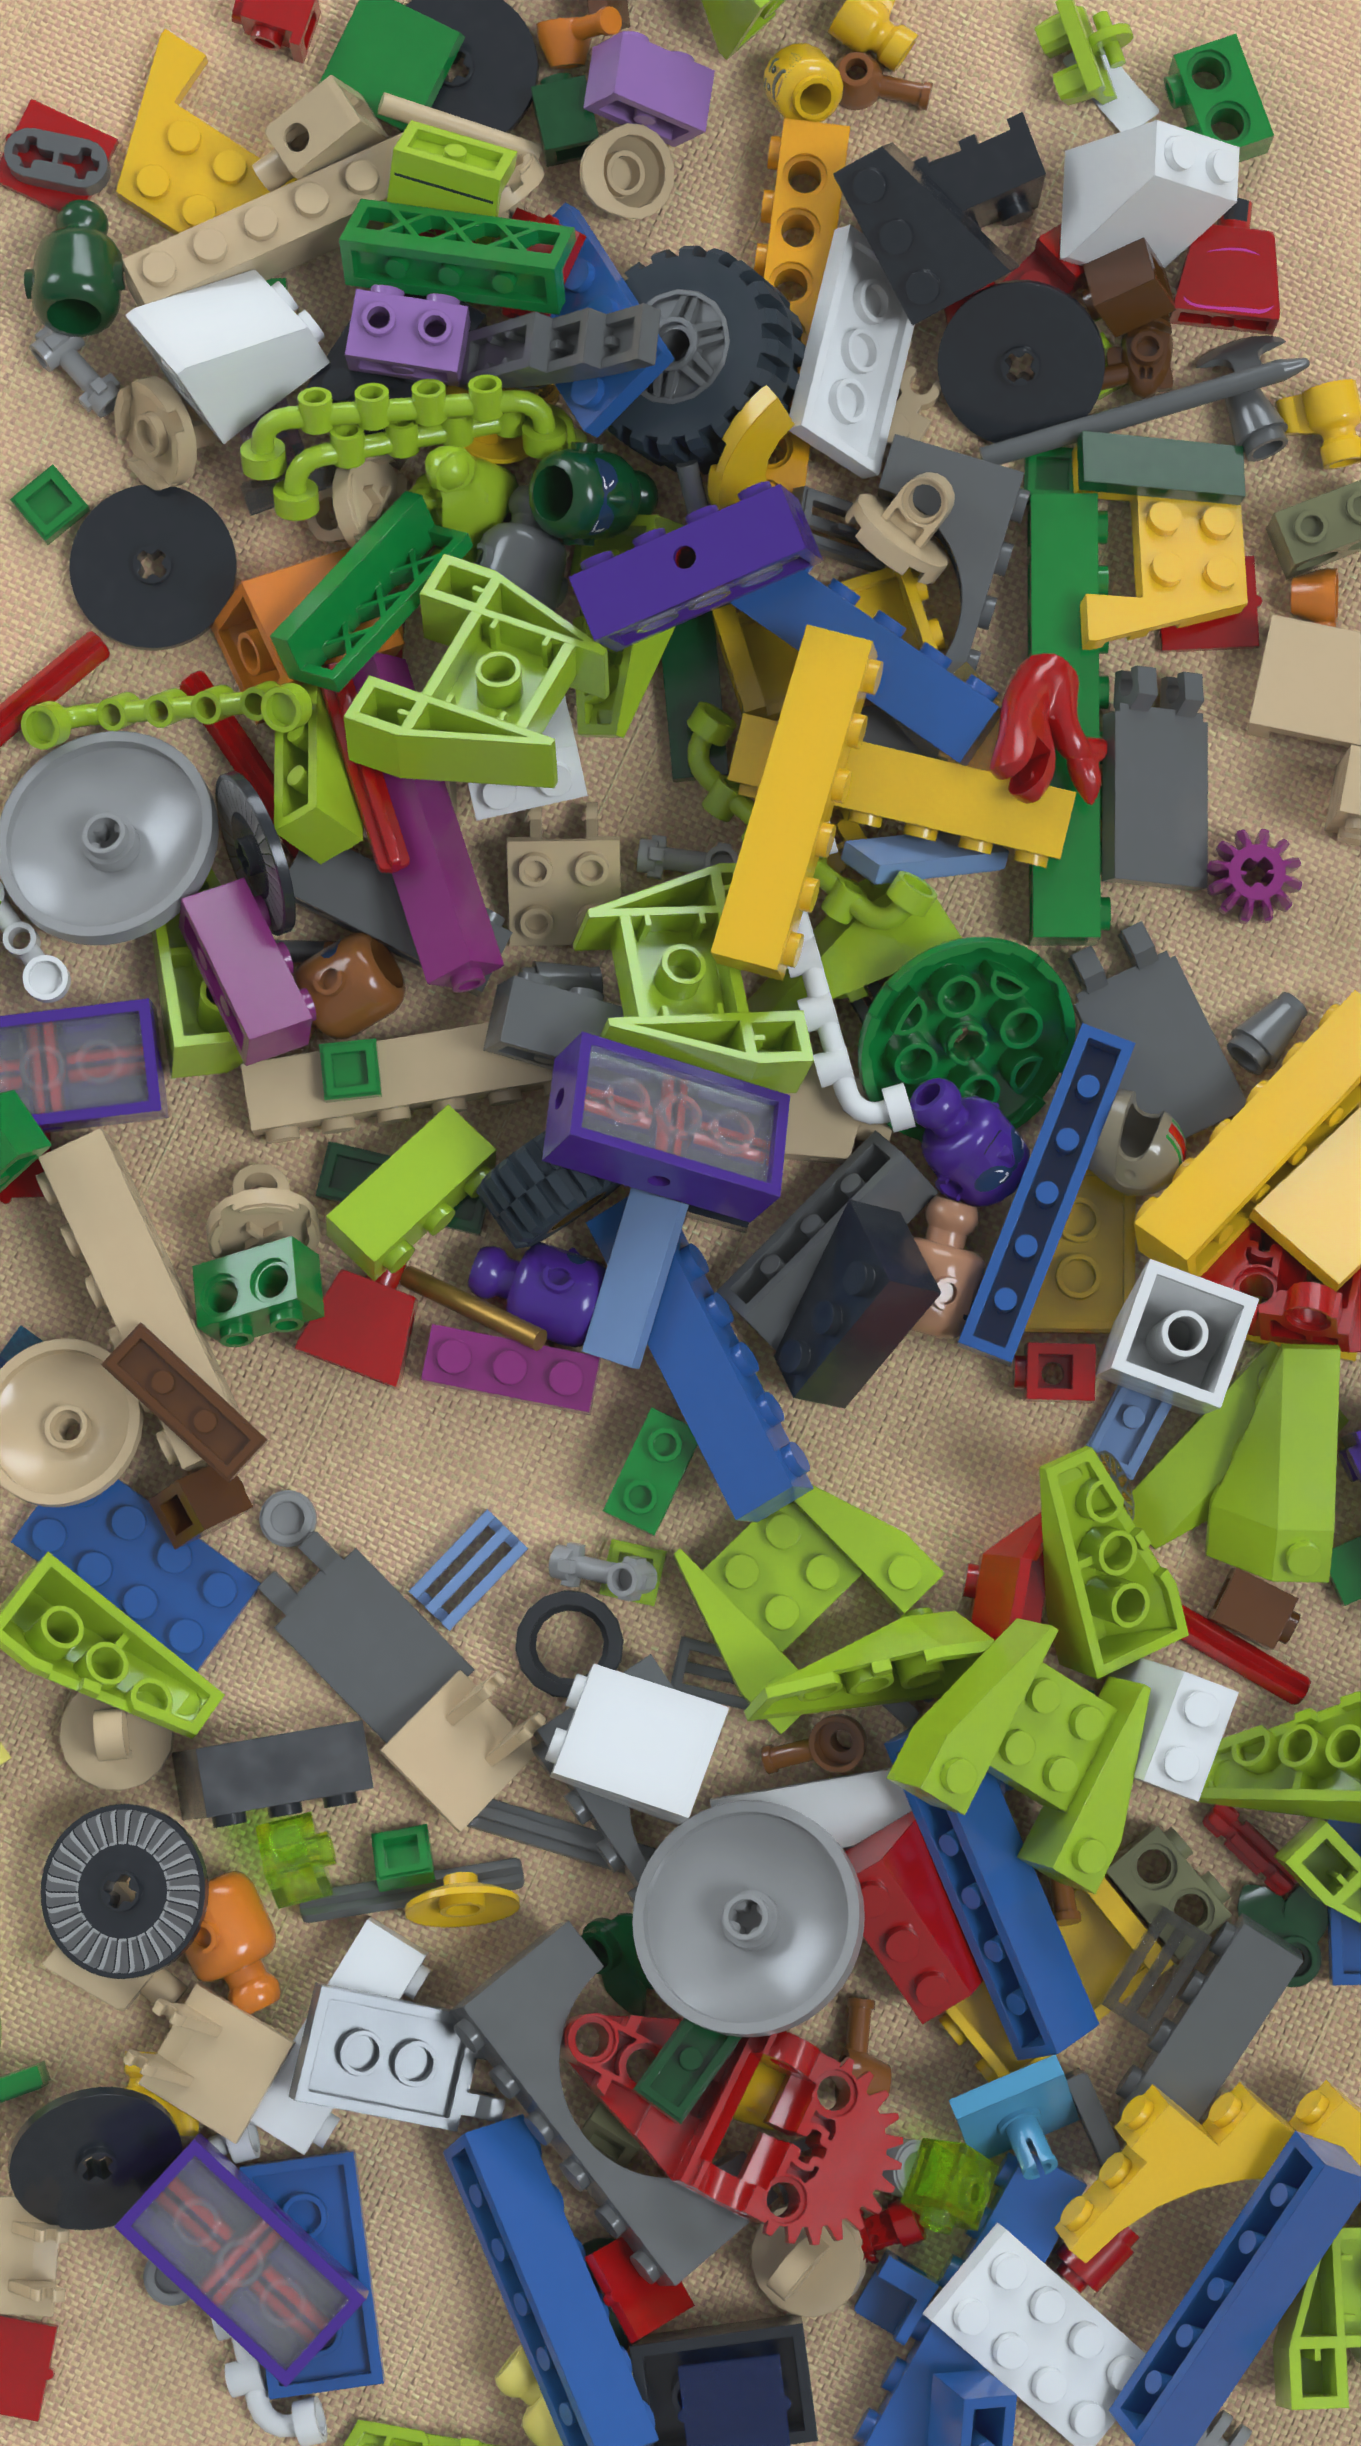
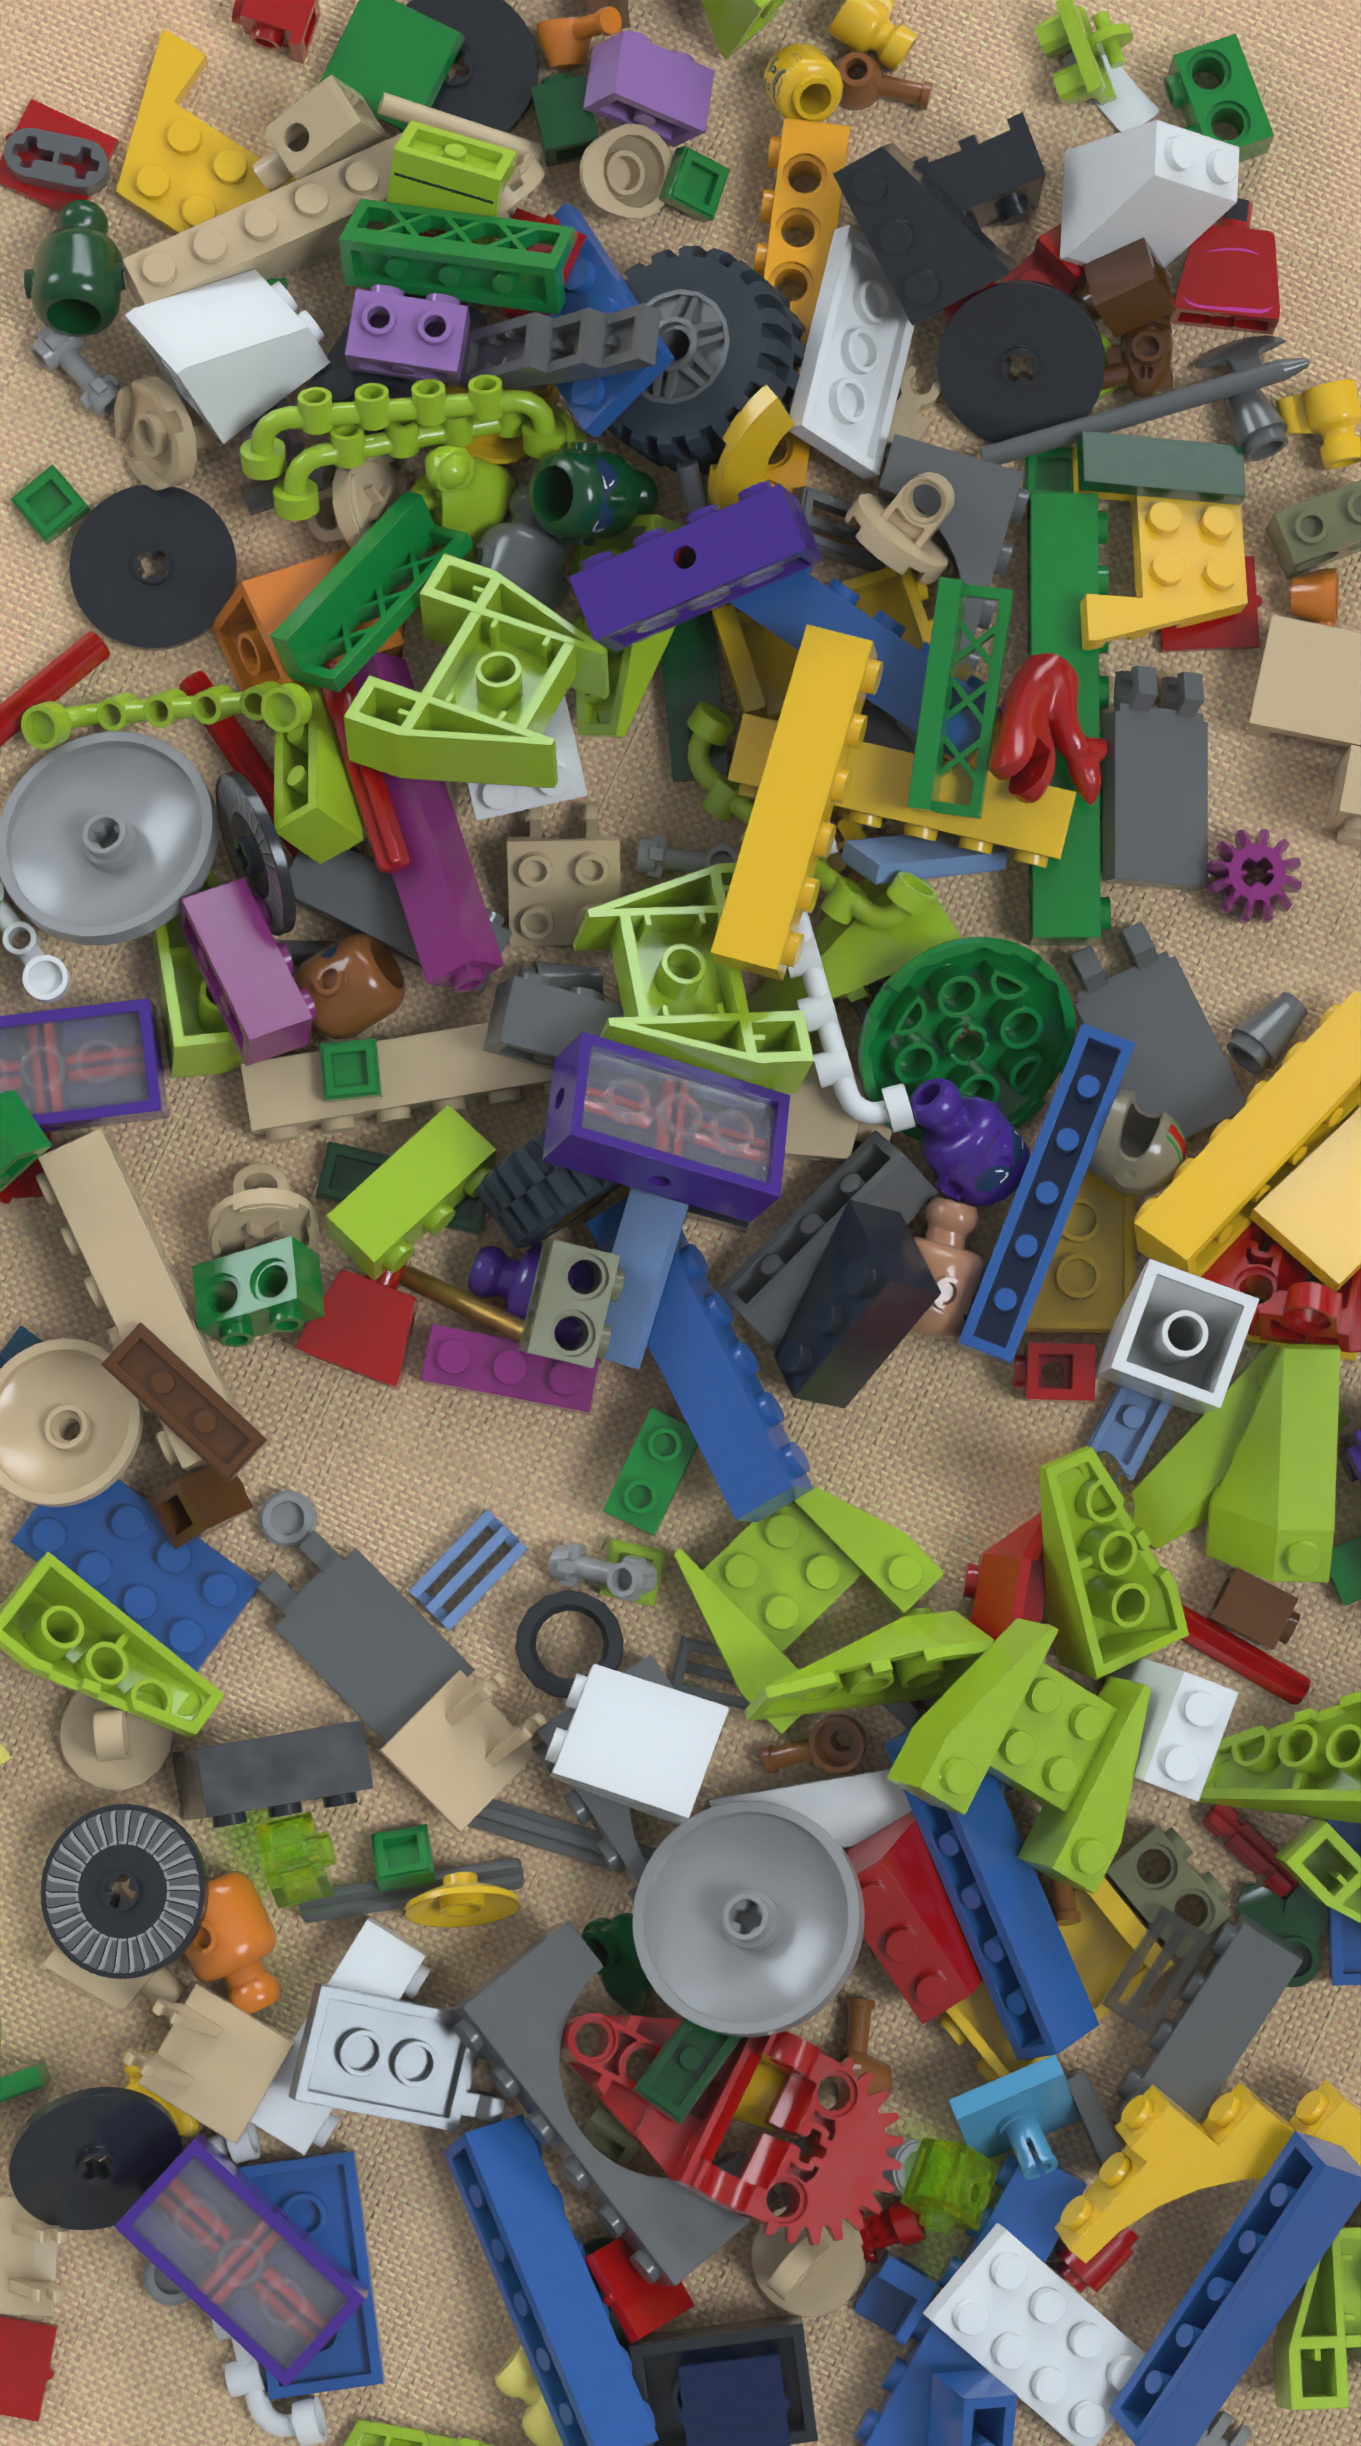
none -> olive brick [518,1239,625,1368]
none -> green tile [659,146,731,223]
none -> green fence [907,577,1014,819]

